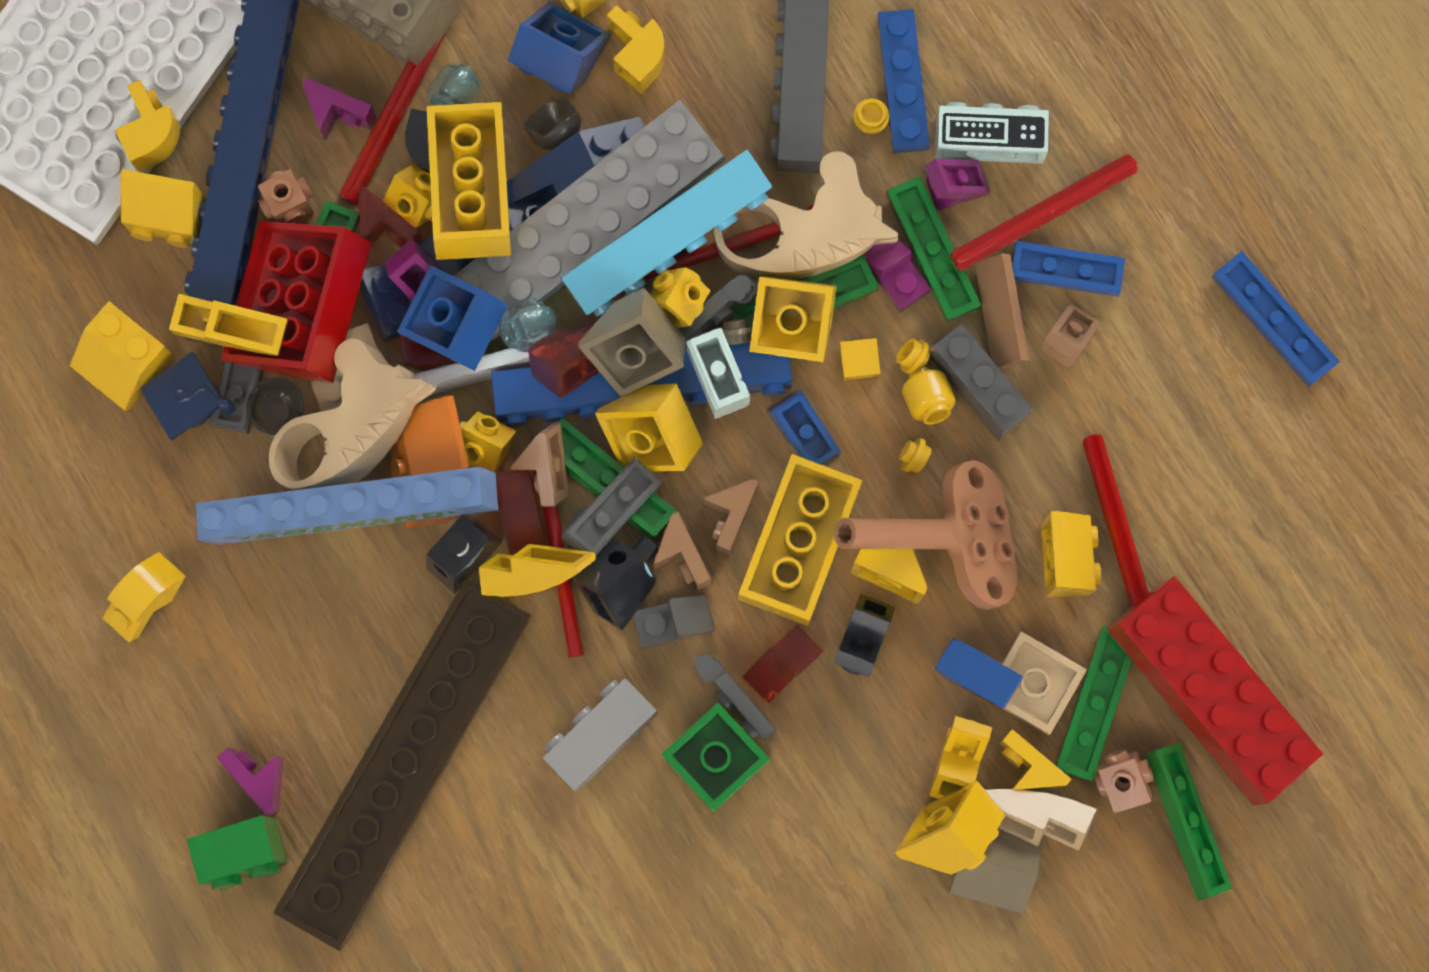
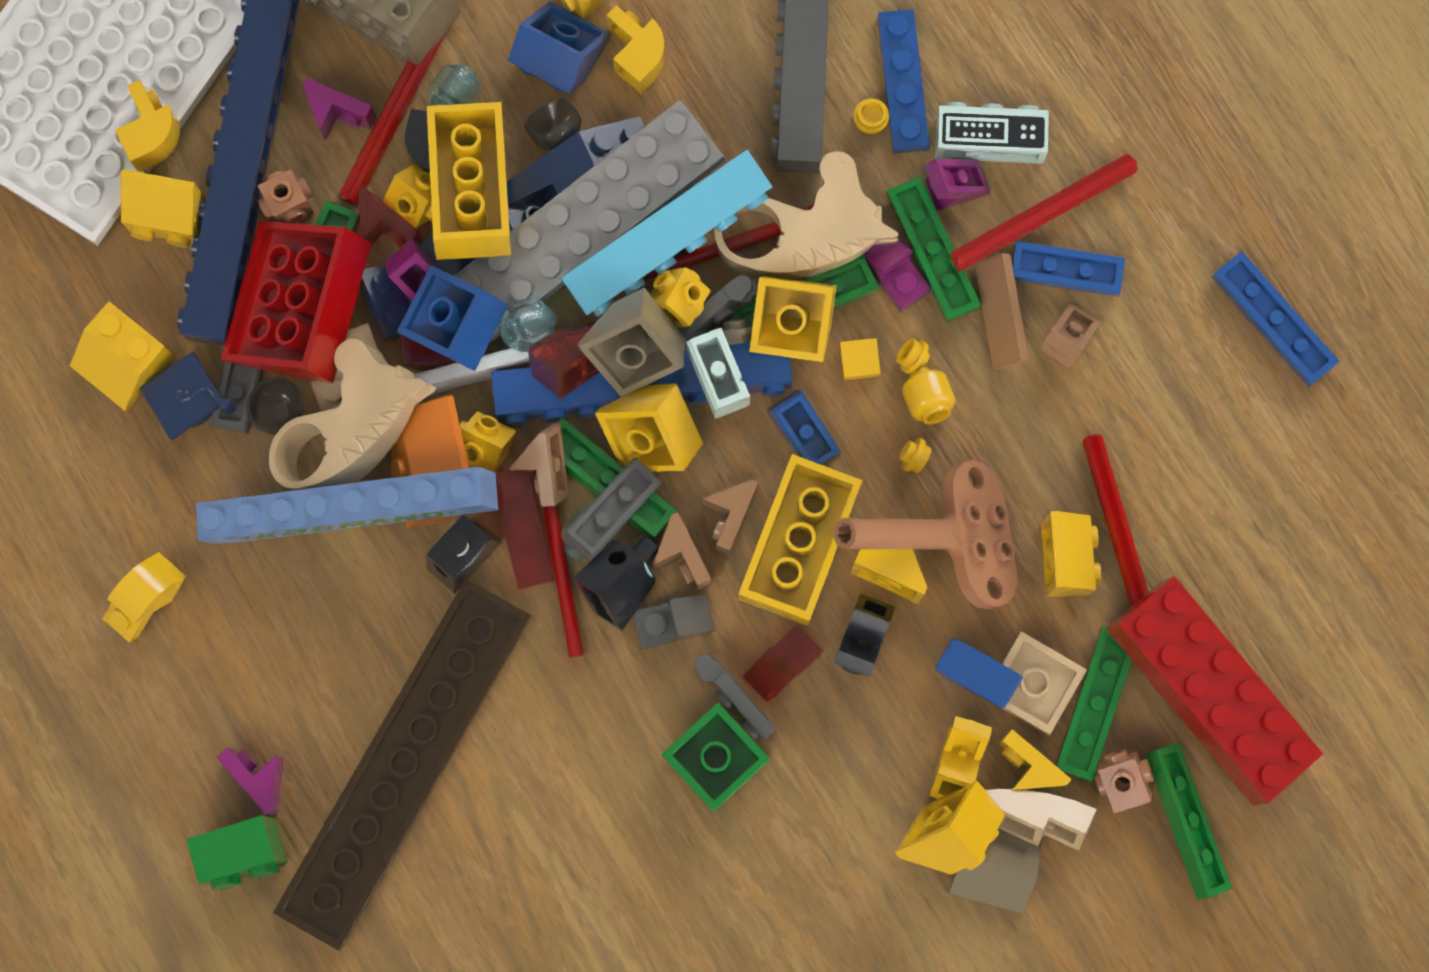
yellow slope [169,294,288,356] -> none
yellow slope [479,544,596,597] -> none
light grey brick [543,678,658,793] -> none
dark grey brick [930,324,1033,441] -> none

